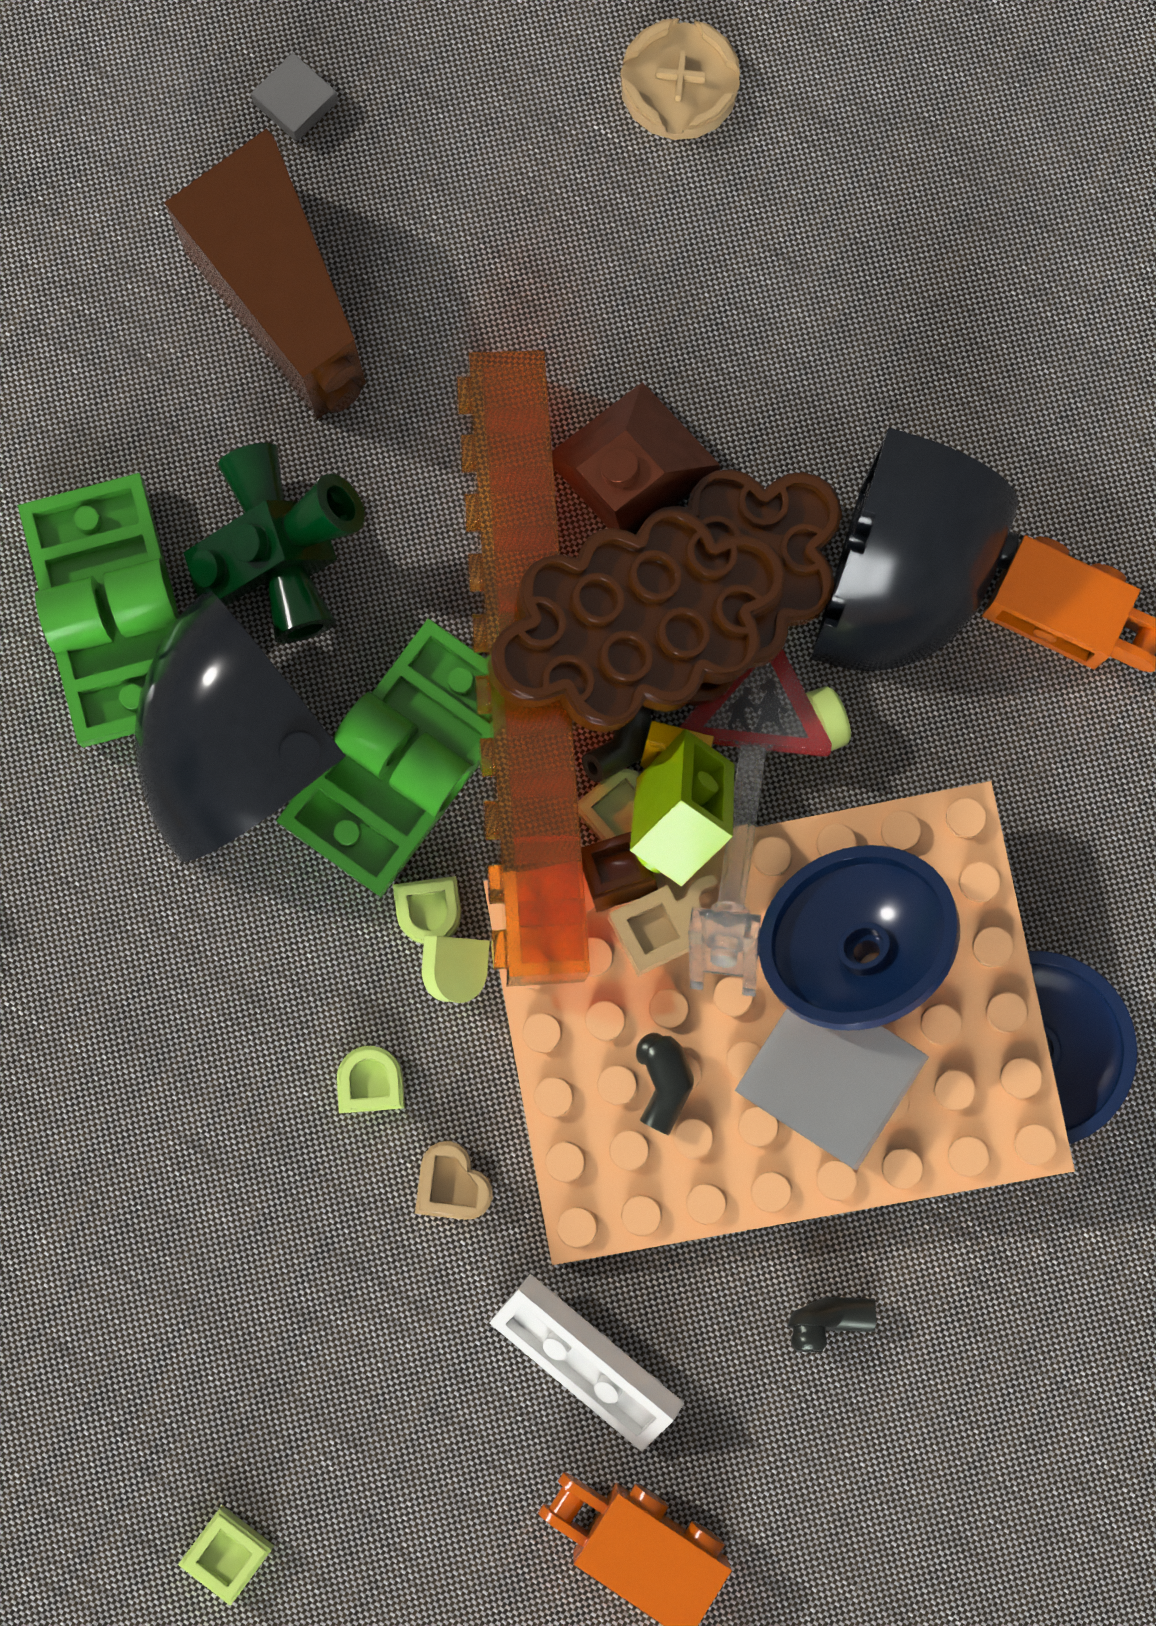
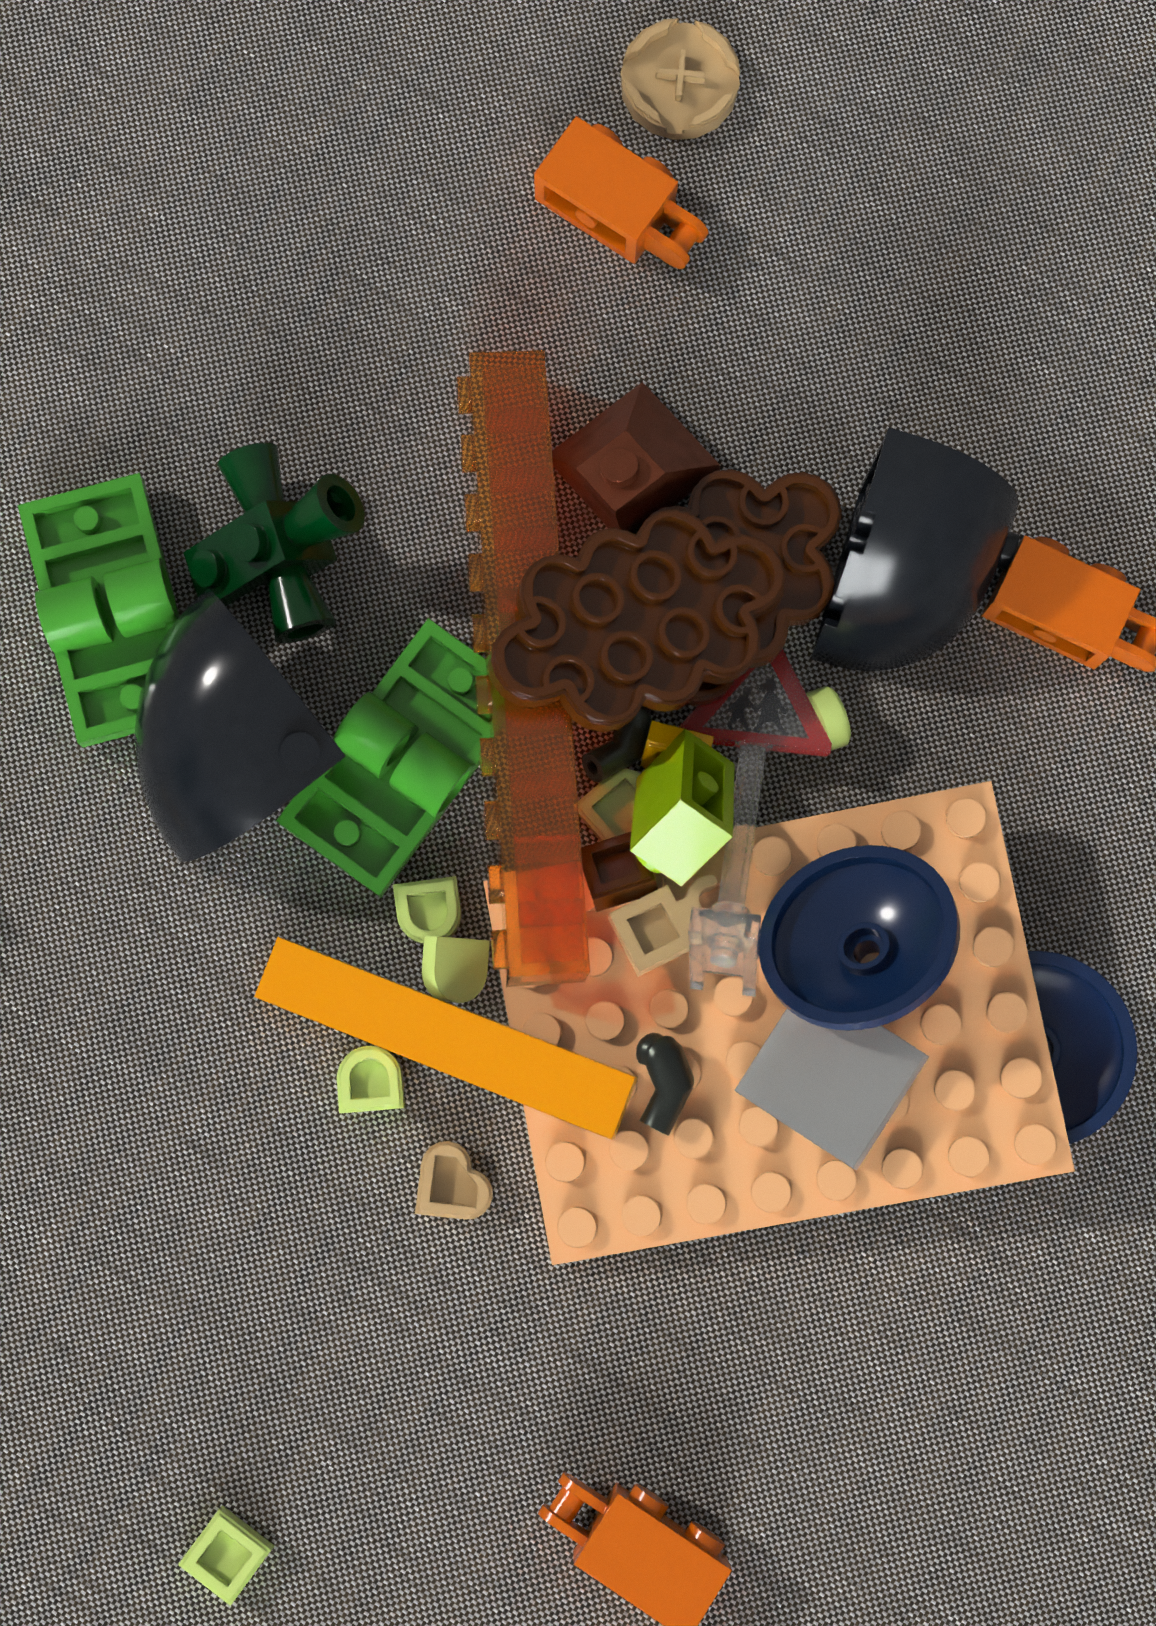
reddish brown slope [164,128,366,420] -> none
light grey tile [250,52,338,142] -> none
white plate [490,1274,684,1452] -> none
pearl dark grey arm [788,1297,876,1353] -> none
none -> light orange tile [254,937,638,1140]
none -> orange brick [534,116,709,269]

